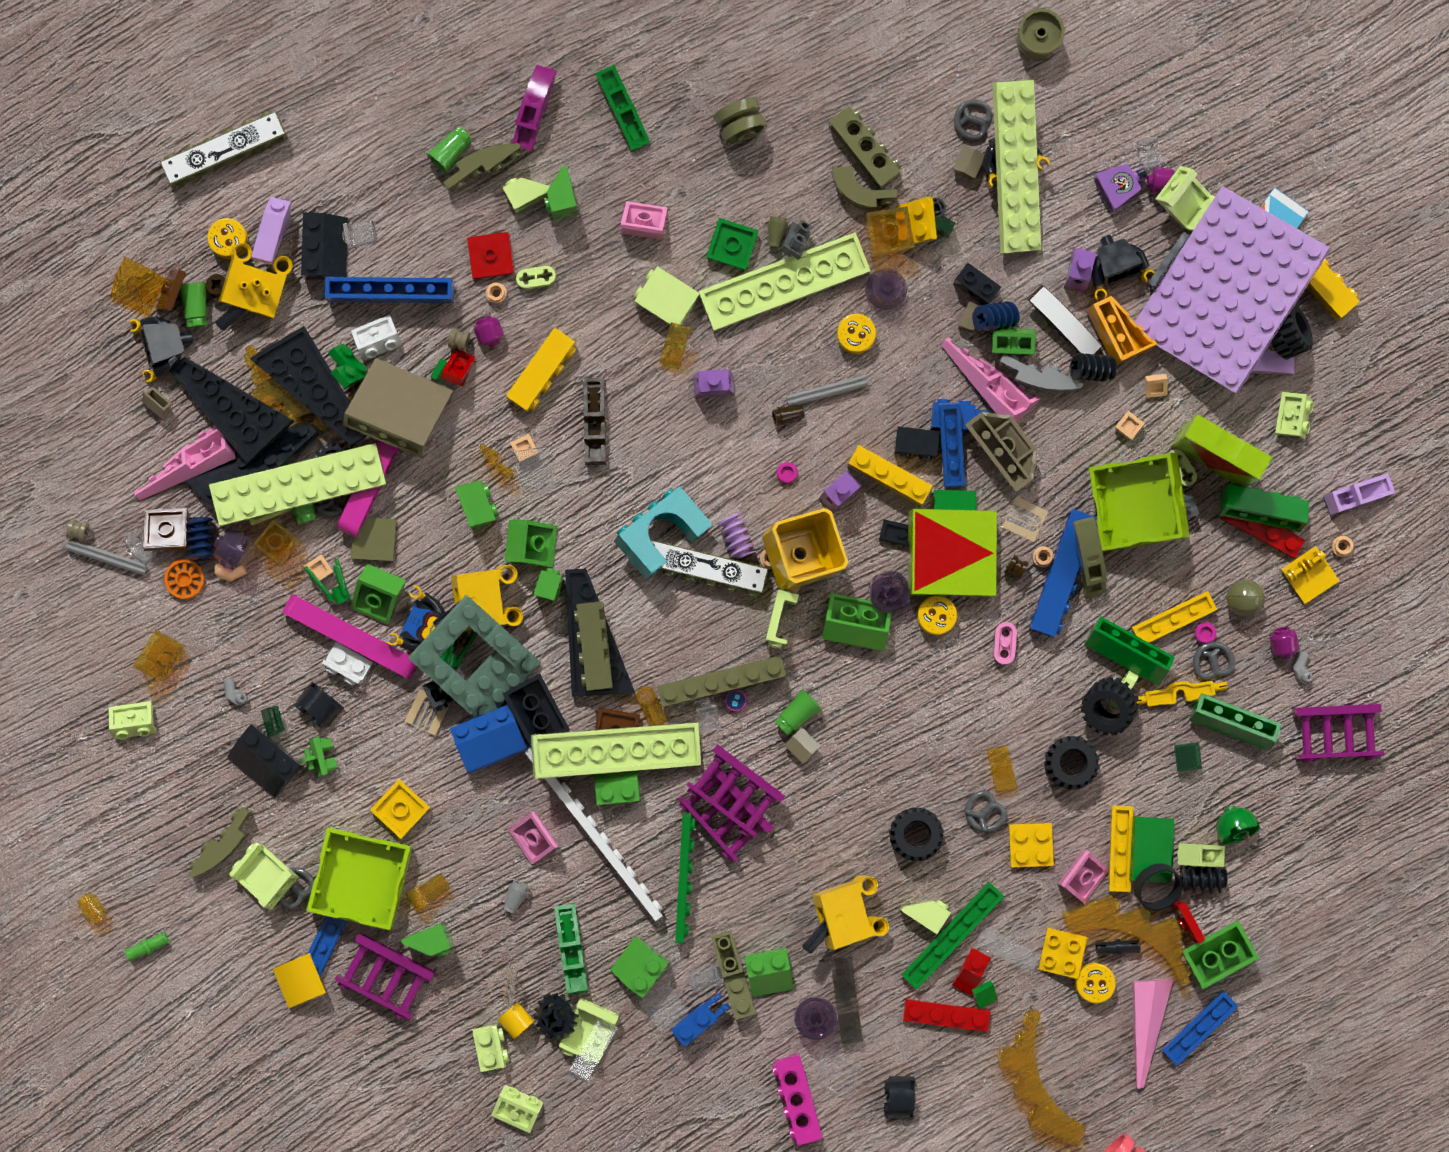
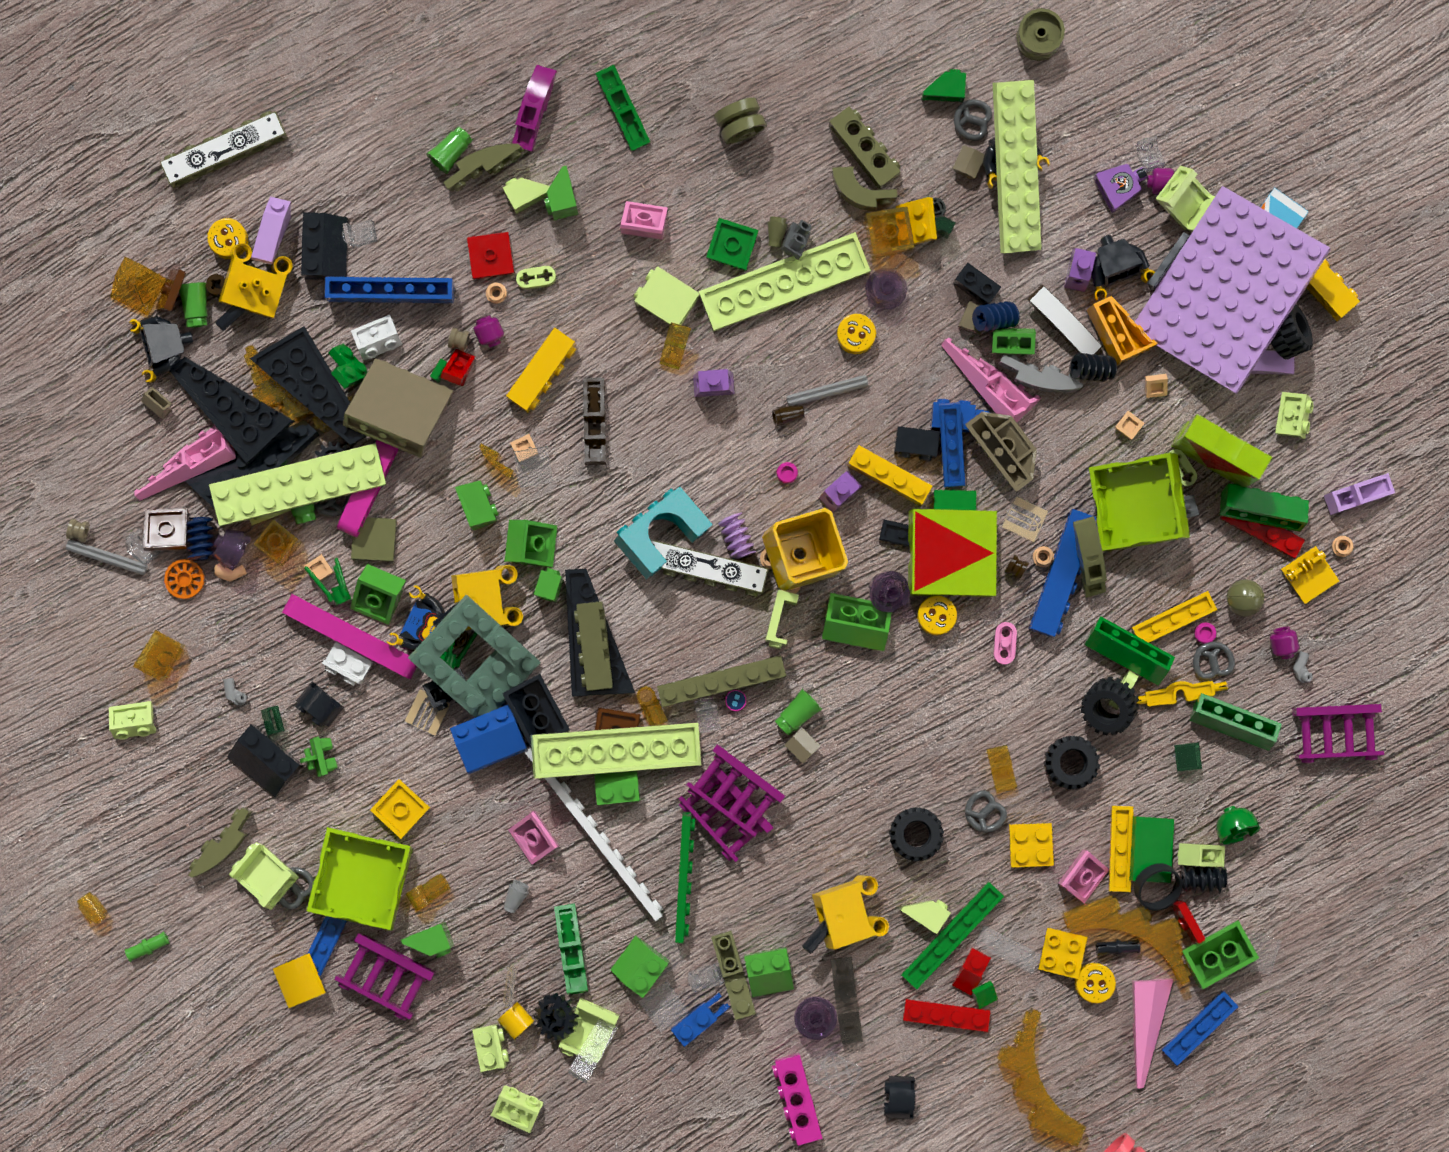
none -> green slope [922,69,966,103]

